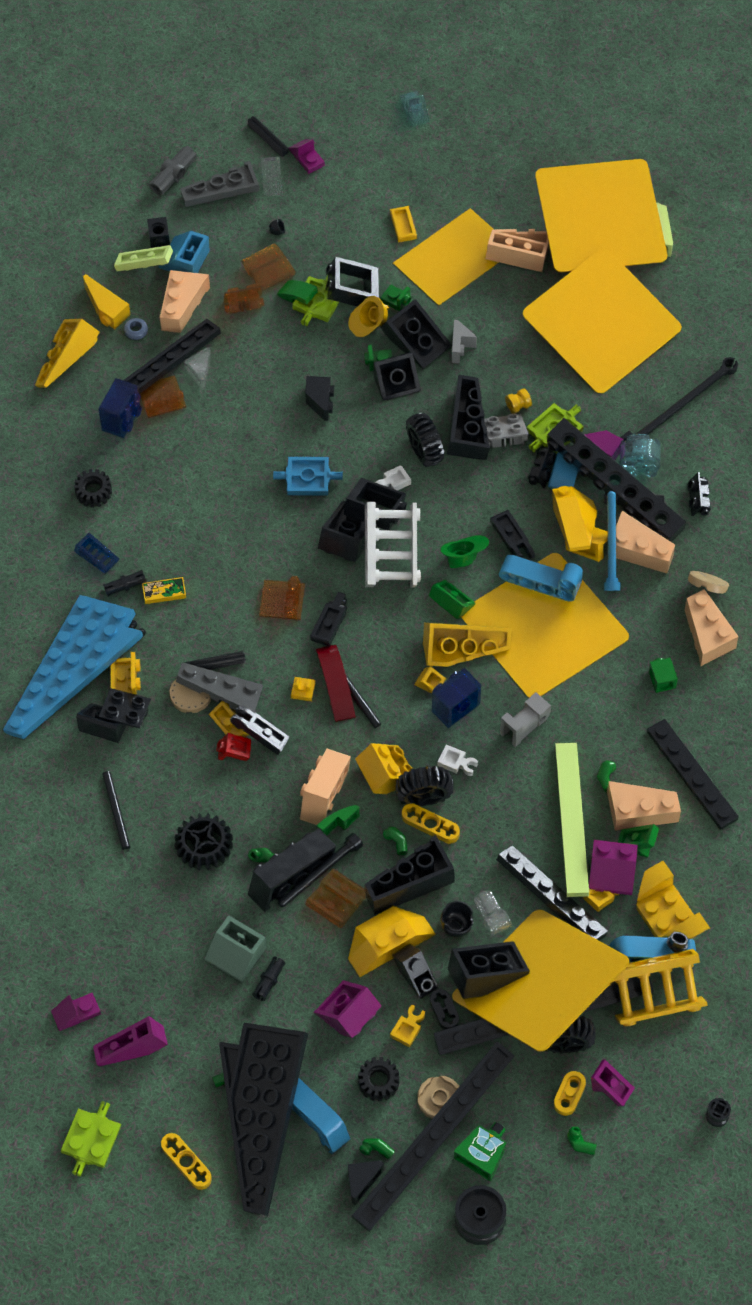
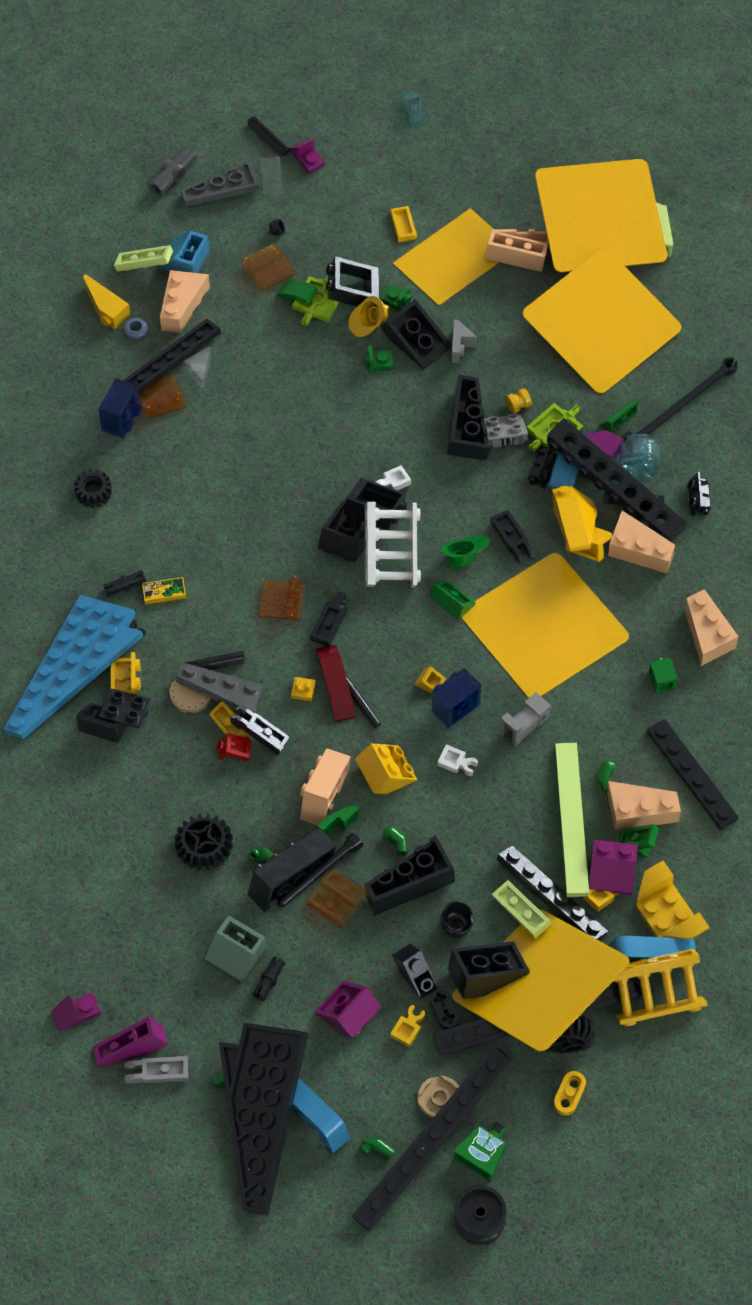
yellow wedge [35,319,100,388] -> none
lime plate [61,1101,121,1177] -> none
clear blue slope [74,533,120,574] -> none
black bar [102,771,131,850] -> none
black brick [147,217,170,248] -> none
yellow beam [161,1133,212,1190] -> none
clear orange hinge [223,284,264,314] -> none
dark azure plate [273,457,343,496] -> none
black slope [305,376,334,421] -> none
yellow wedge [348,906,436,977] -> none
black slope [348,1161,384,1205] -> none
black tyre [358,1057,399,1102] -> none
black slope [374,352,421,401] -> none
black gear [395,766,454,806] -> none
yellow beam [402,803,460,844] -> none
black gear [406,413,444,467] -> none
yellow wedge [423,622,512,667] -> none
clear piece [473,891,512,937] -> none
dark azure beam [499,555,583,601] -> none
green arm [567,1126,597,1155] -> none
magenta slope [591,1059,635,1106] -> none
dark azure piece [604,491,620,591] -> none
black plate [667,932,688,952] -> none
tan tile [688,571,729,594] -> none
black wheel [706,1098,731,1127] -> none
none -> light grey hinge [124,1056,189,1083]
none -> yellowish green plate [492,880,552,939]
none -> green slope [599,399,639,432]

